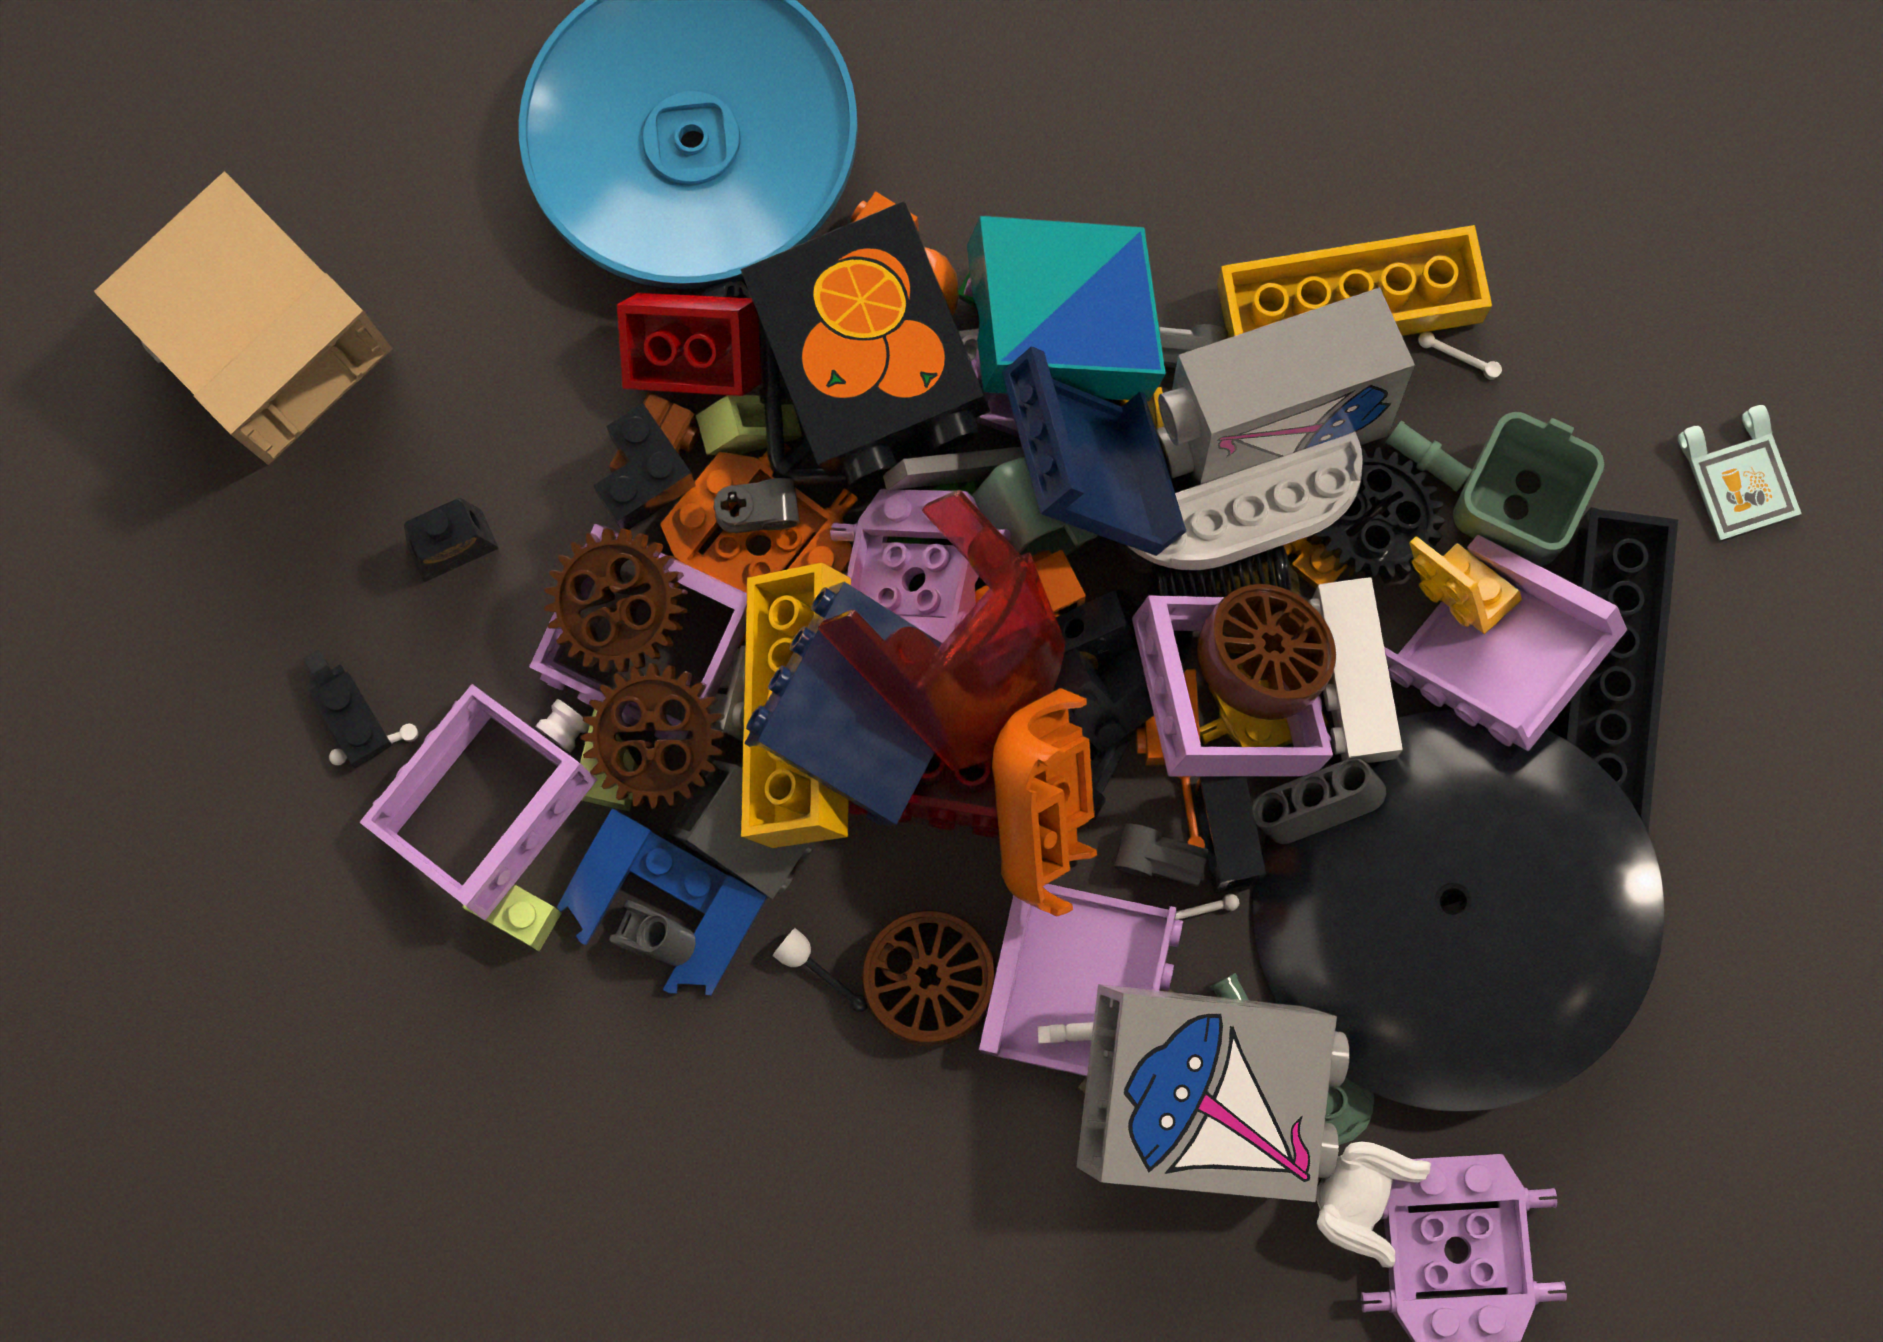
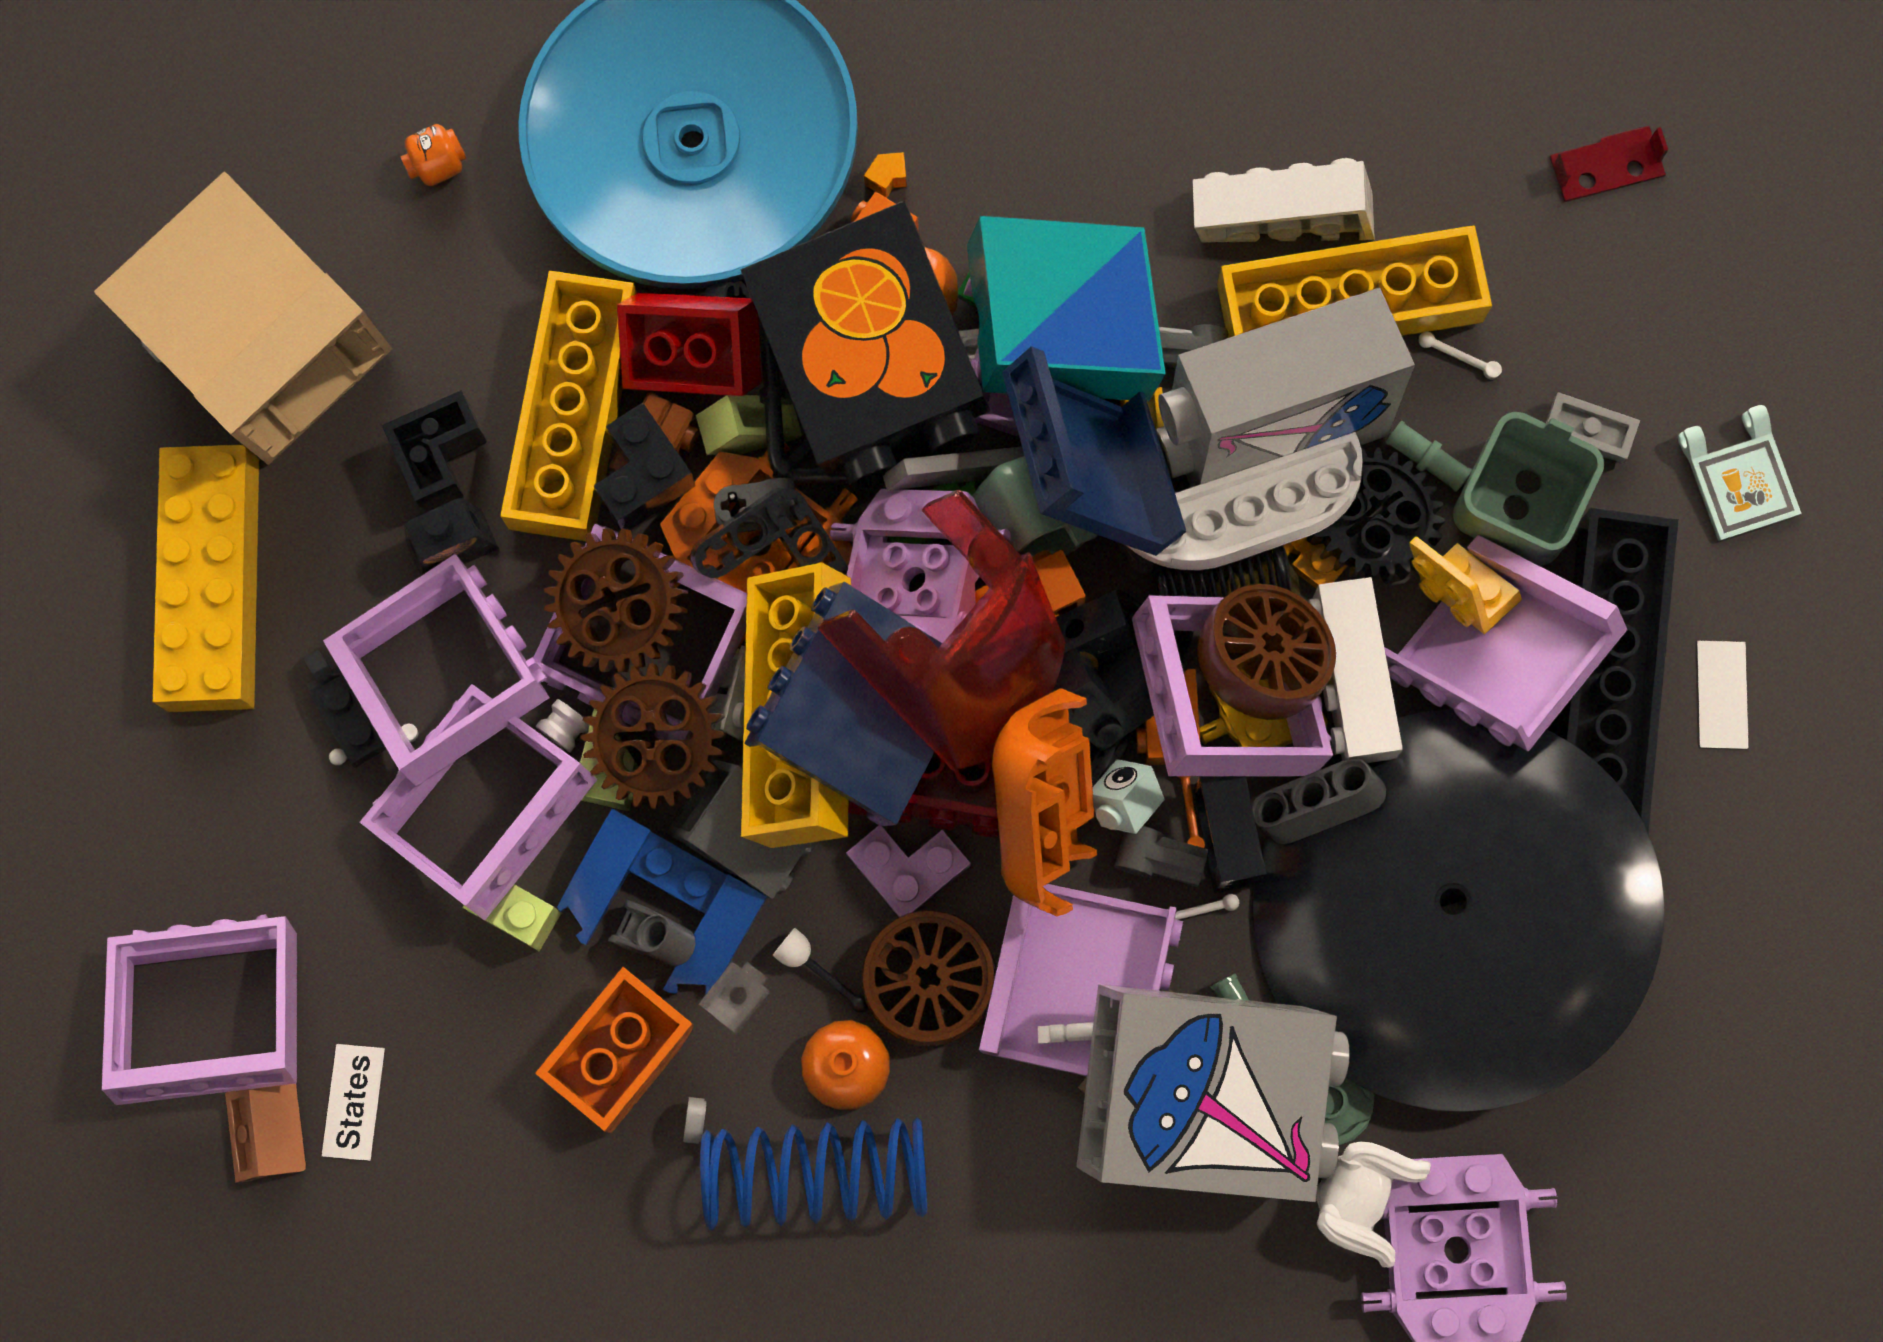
none -> lavender window [102,914,297,1105]
none -> yellow brick [153,445,259,712]
none -> nougat panel [225,1084,306,1183]
none -> white sticker [322,1044,385,1161]
none -> lavender window [323,554,550,787]
none -> black brick [382,390,487,513]
none -> orange head [400,124,467,186]
none -> yellow brick [500,271,637,541]
none -> orange brick [535,967,694,1133]
none -> light grey tile [683,1097,707,1144]
none -> black beam [691,488,848,578]
none -> clear brick [699,962,770,1035]
none -> blue piece [700,1117,927,1230]
none -> orange cylinder [801,1020,890,1110]
none -> lavender plate [846,825,971,917]
none -> light orange piece [864,152,907,198]
none -> light aqua brick [1092,759,1165,834]
none -> white wedge [1193,158,1375,242]
none -> light grey plate [1546,392,1640,464]
none -> dark red piece [1550,126,1669,202]
none -> white sticker [1697,641,1748,749]

